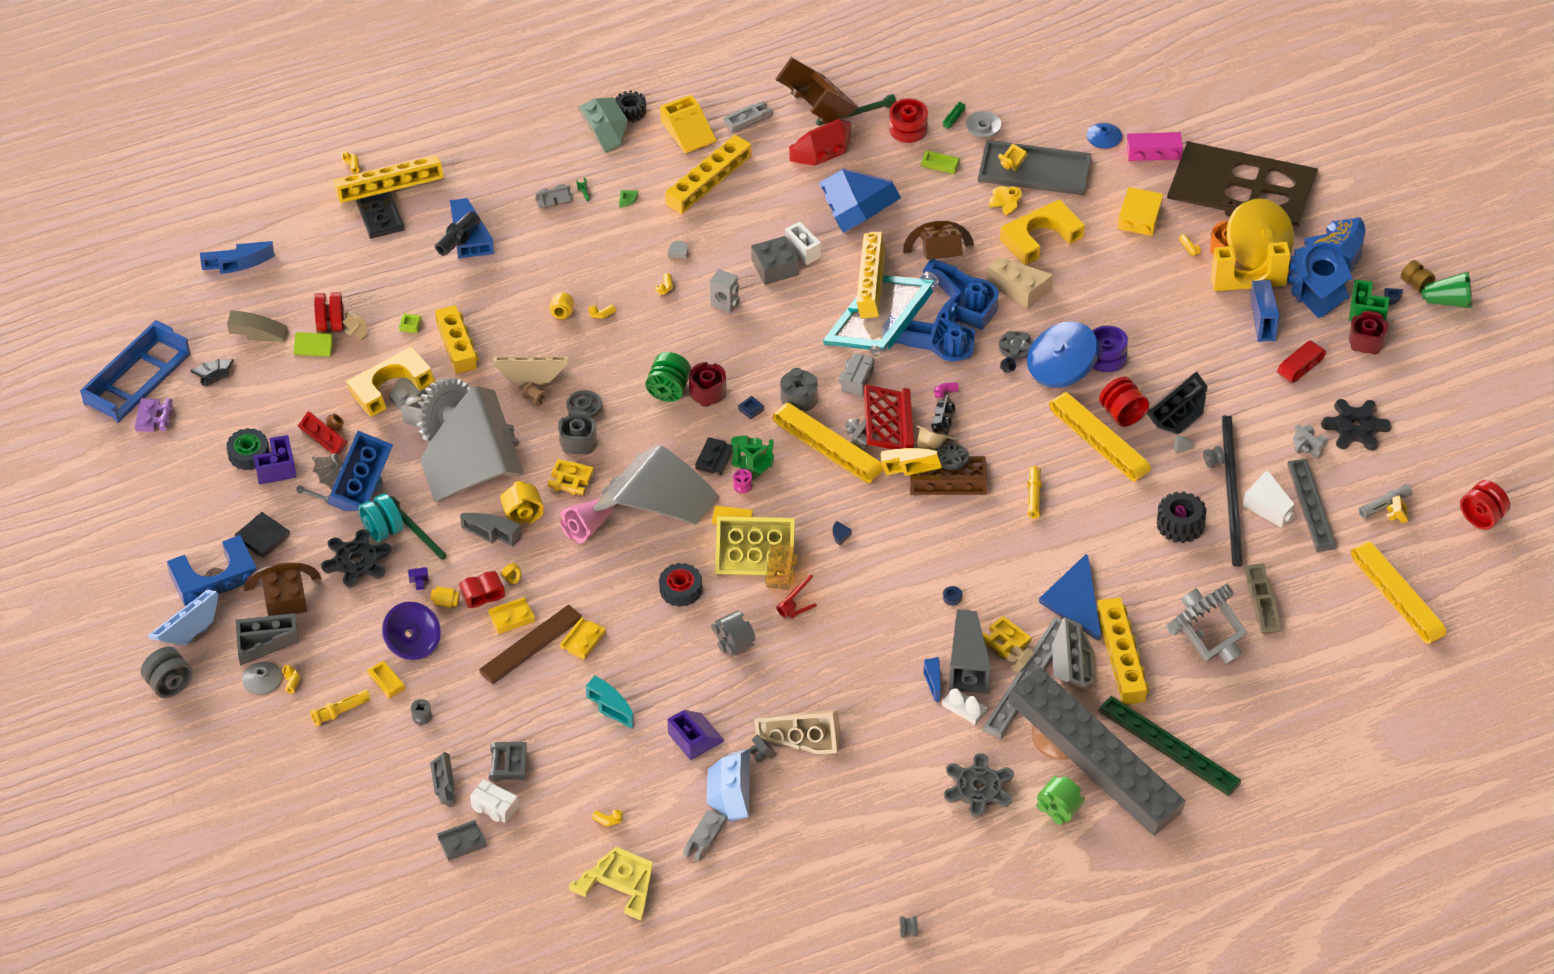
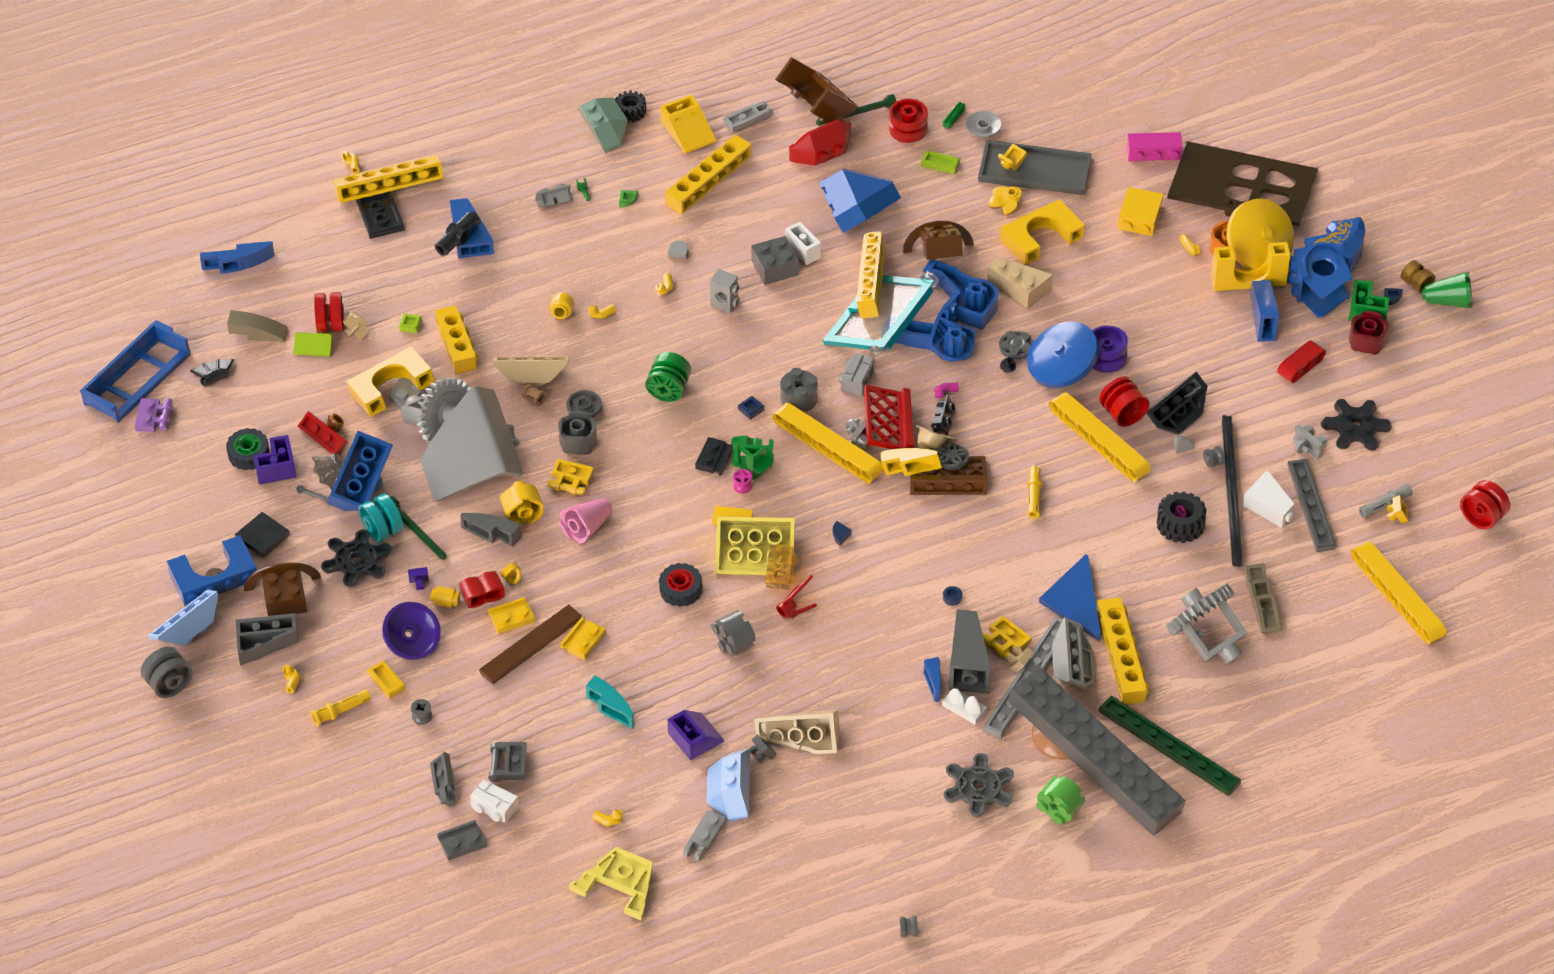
light grey dish [242,662,282,695] -> none
light grey panel [593,445,719,525] -> none
dark red brick [689,362,727,407] -> none
blue dish [1087,123,1122,149] -> none

